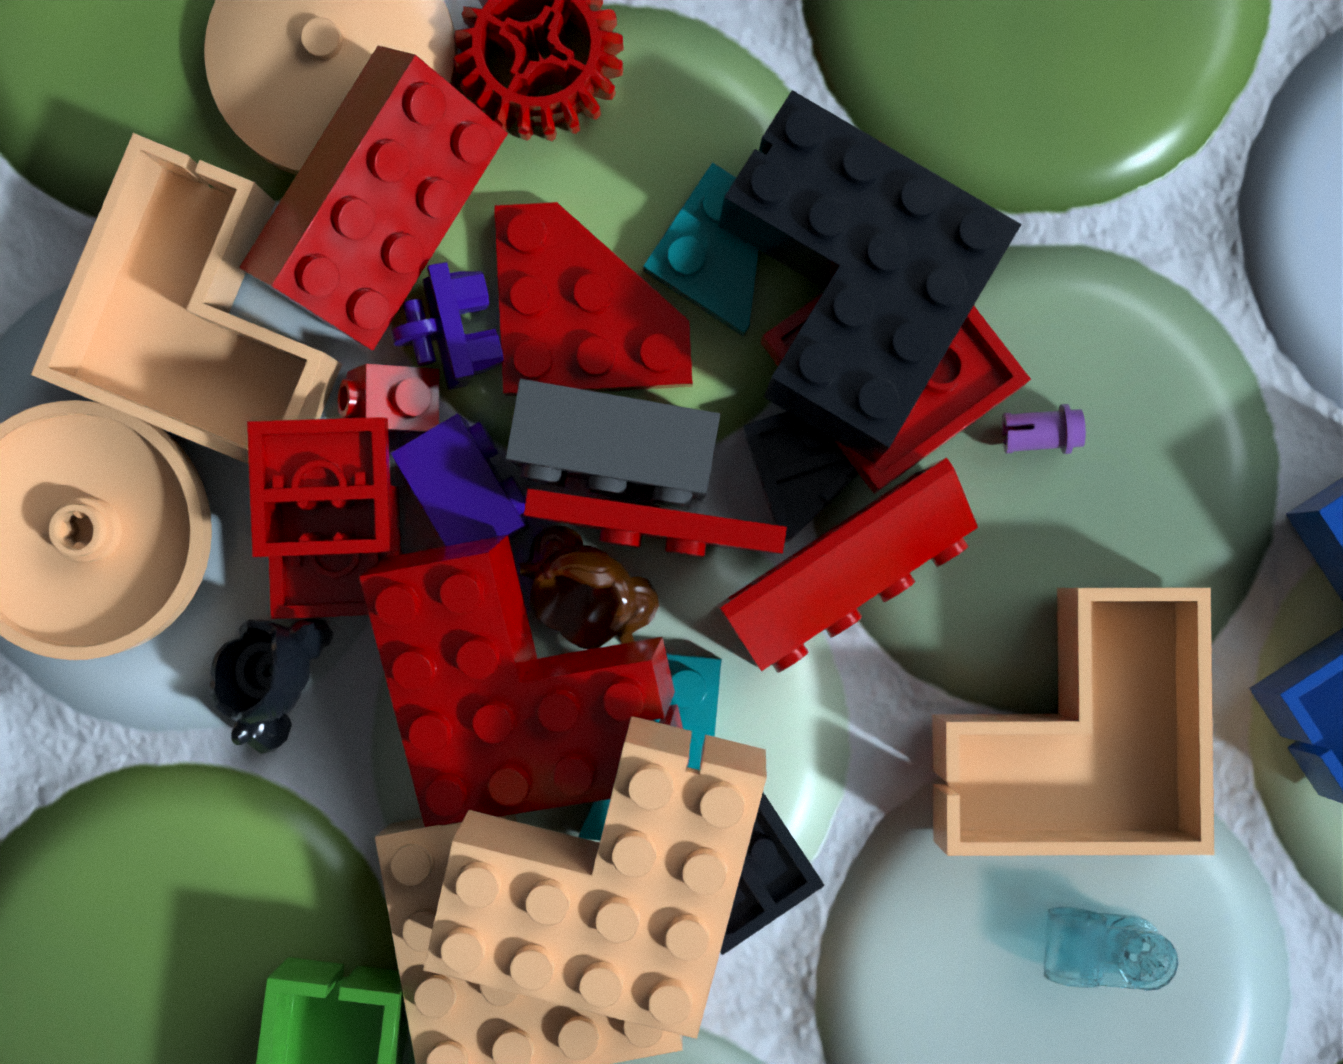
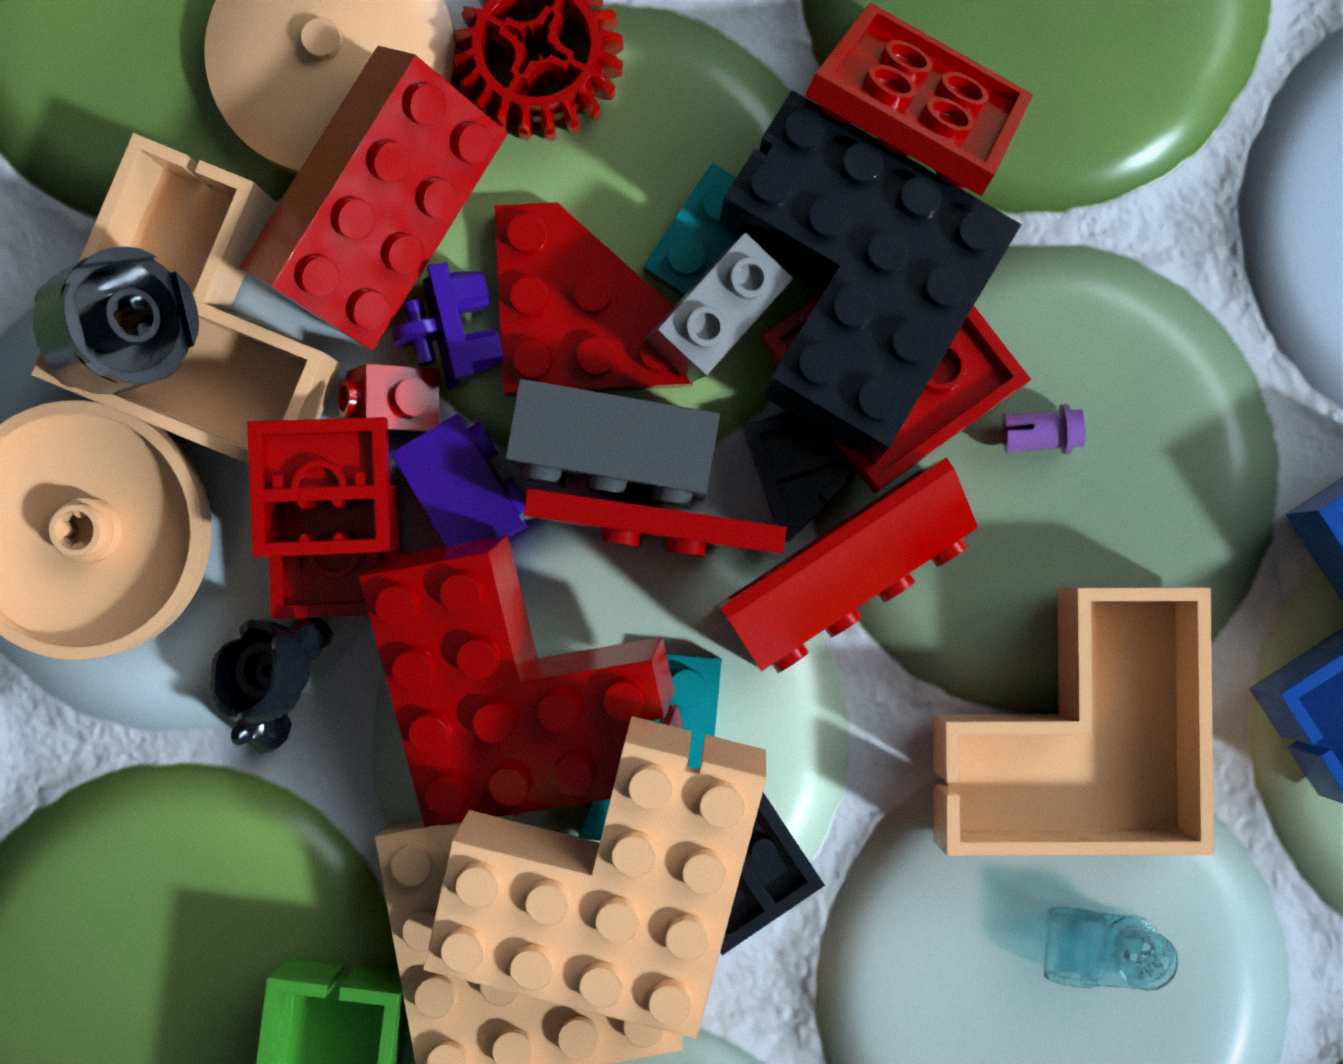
reddish brown hair [519,526,659,650] -> none
none -> black brick [33,247,199,394]
none -> light grey brick [644,232,793,383]
none -> red plate [805,2,1033,196]

